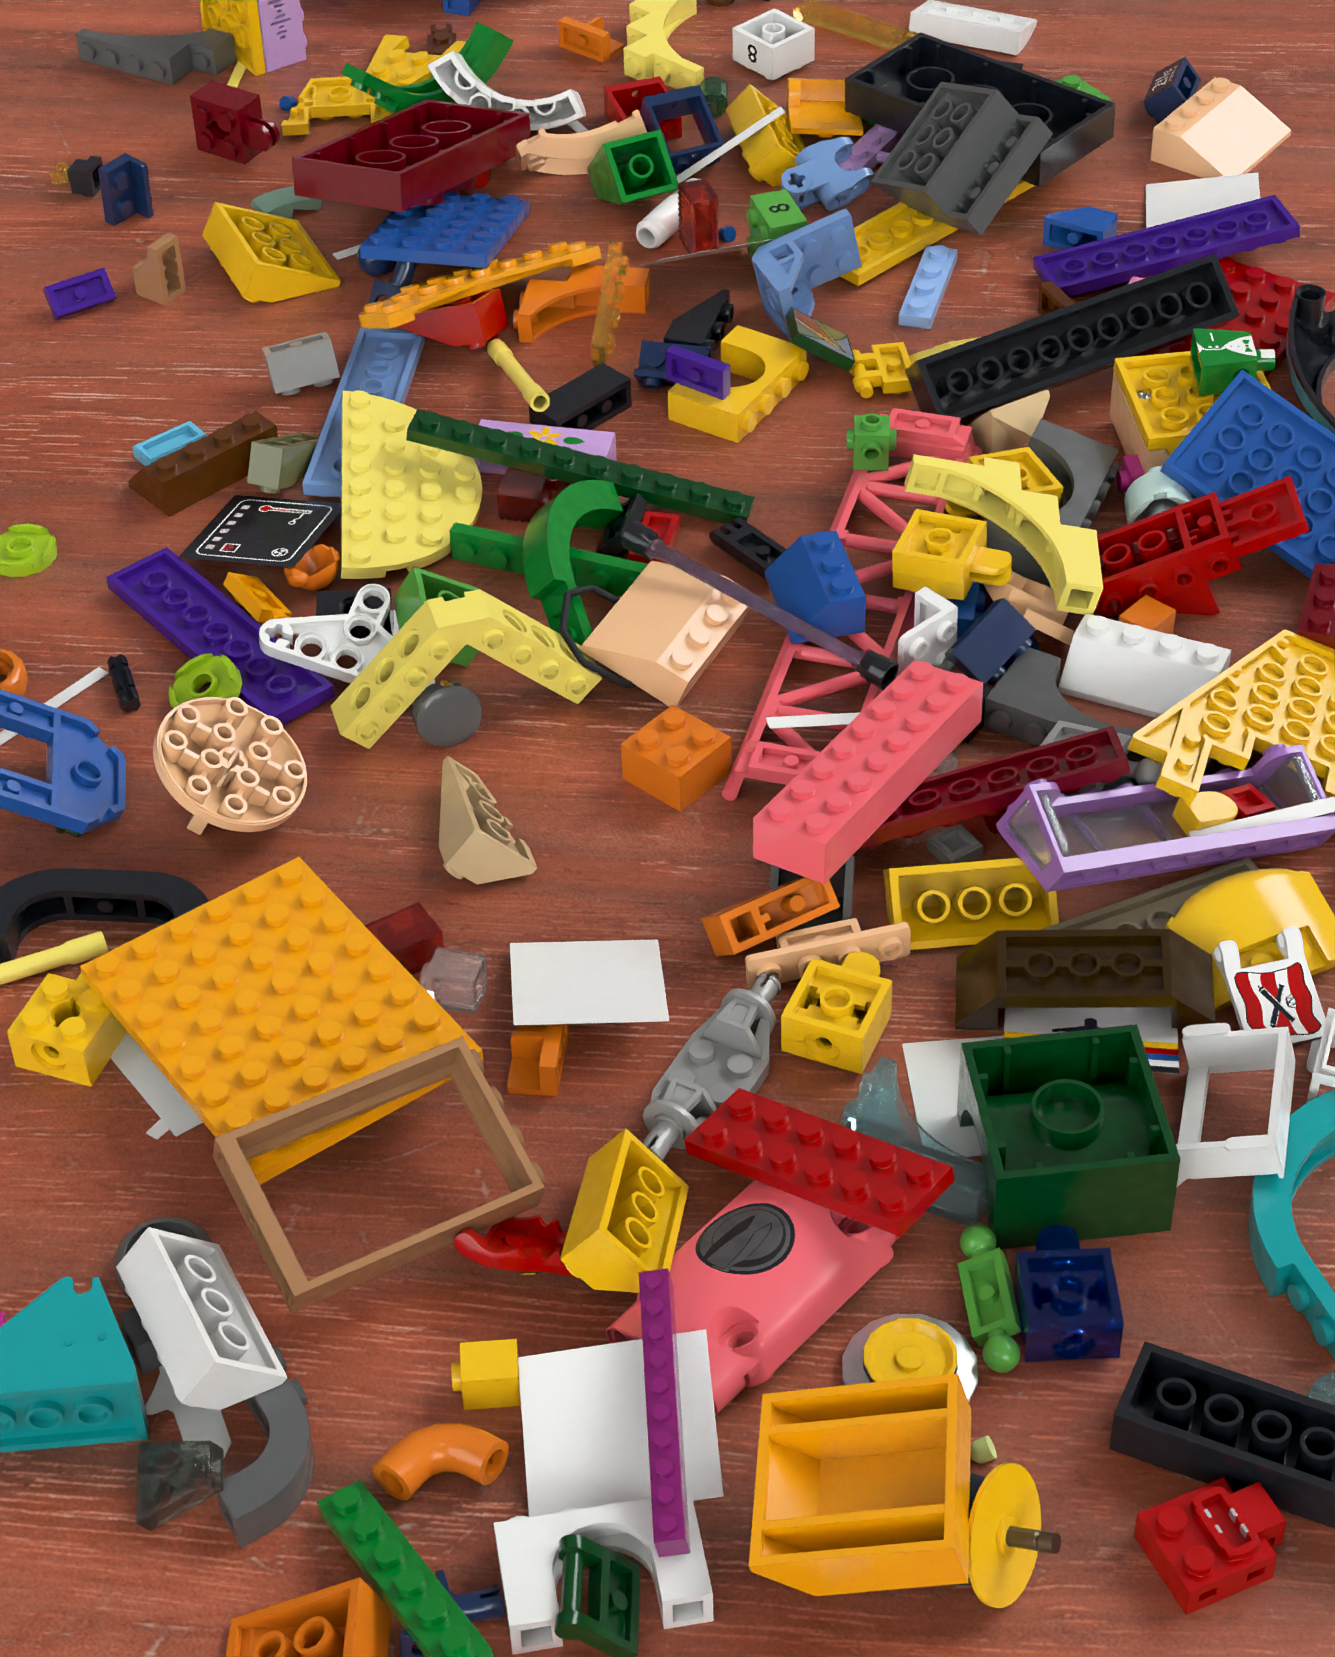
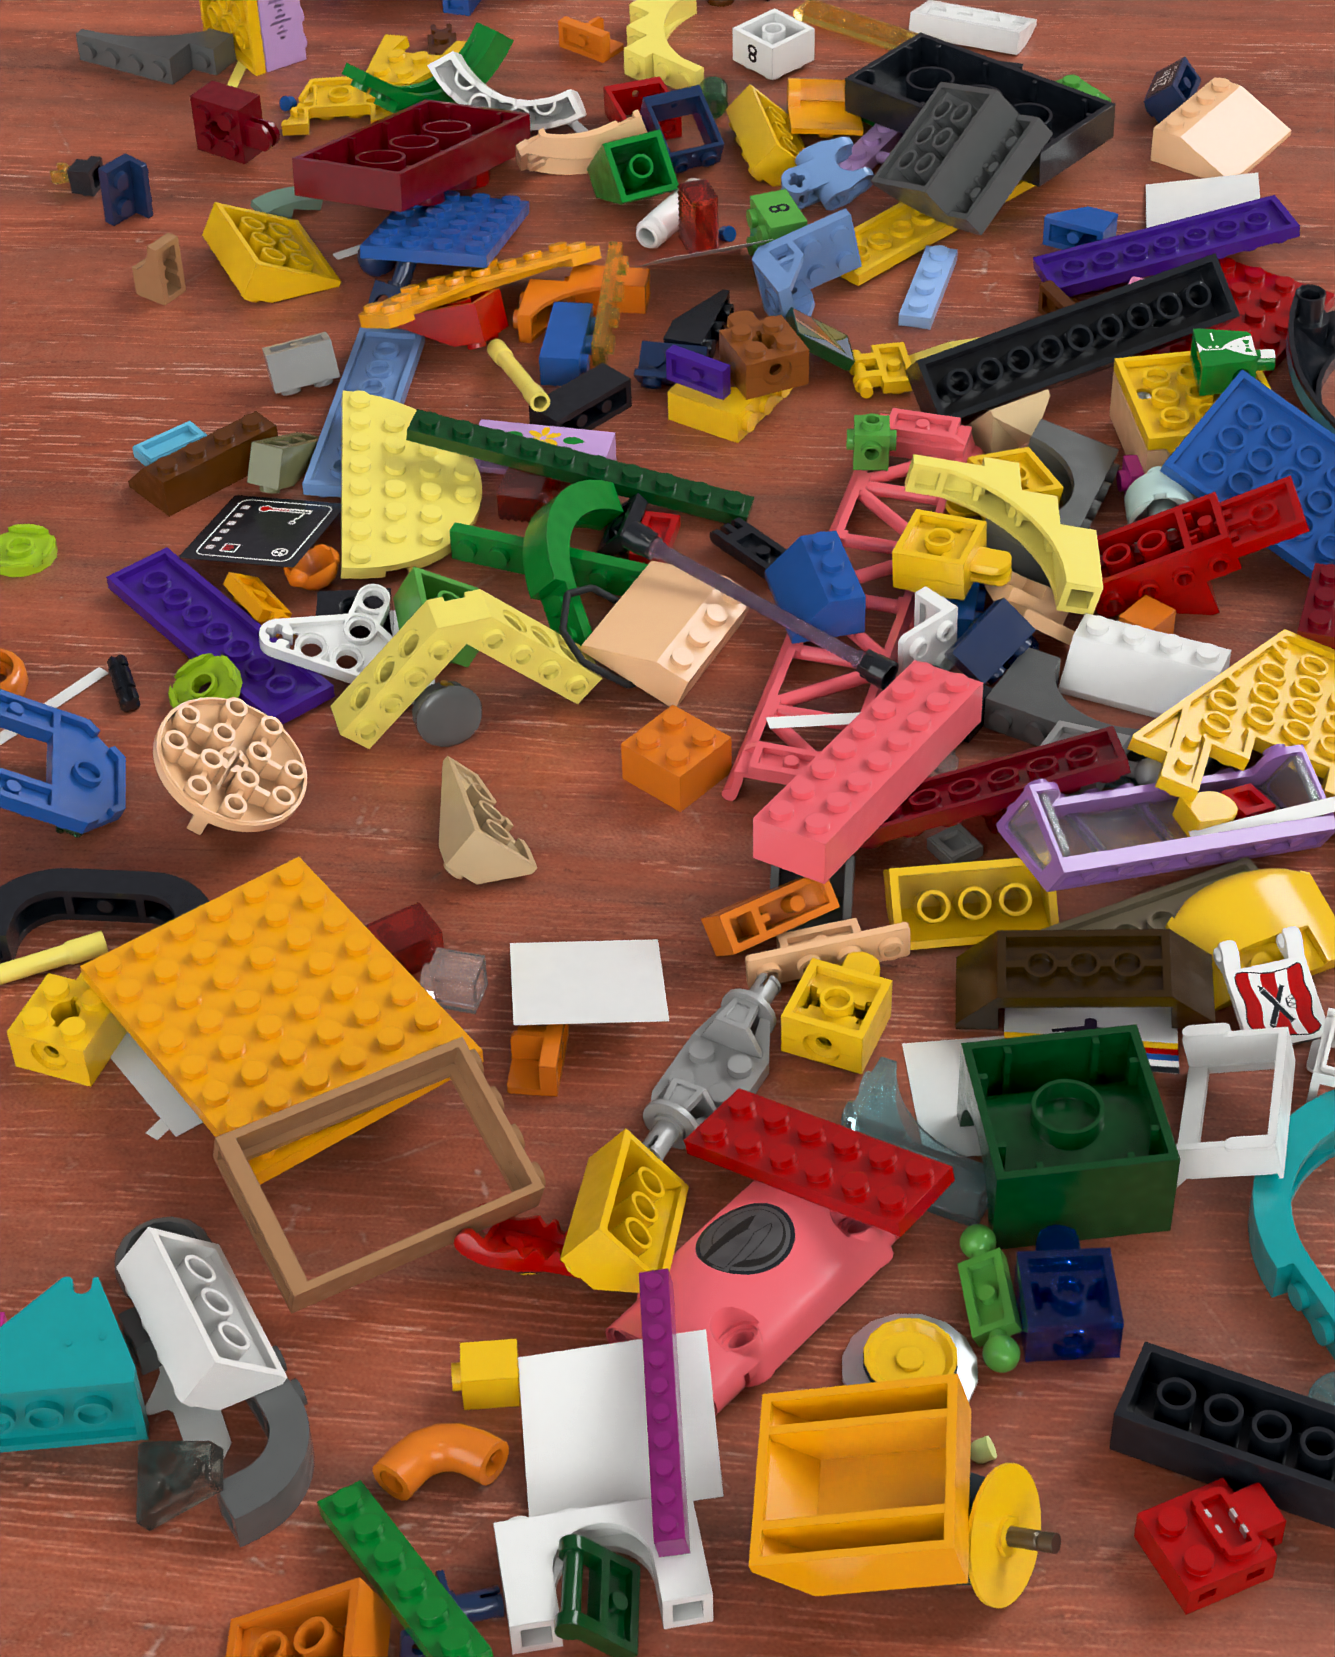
dark purple plate [43,268,116,320] -> none
white sticker [676,106,785,184] -> none
none -> blue brick [539,302,599,386]
none -> dark orange brick [719,310,809,400]

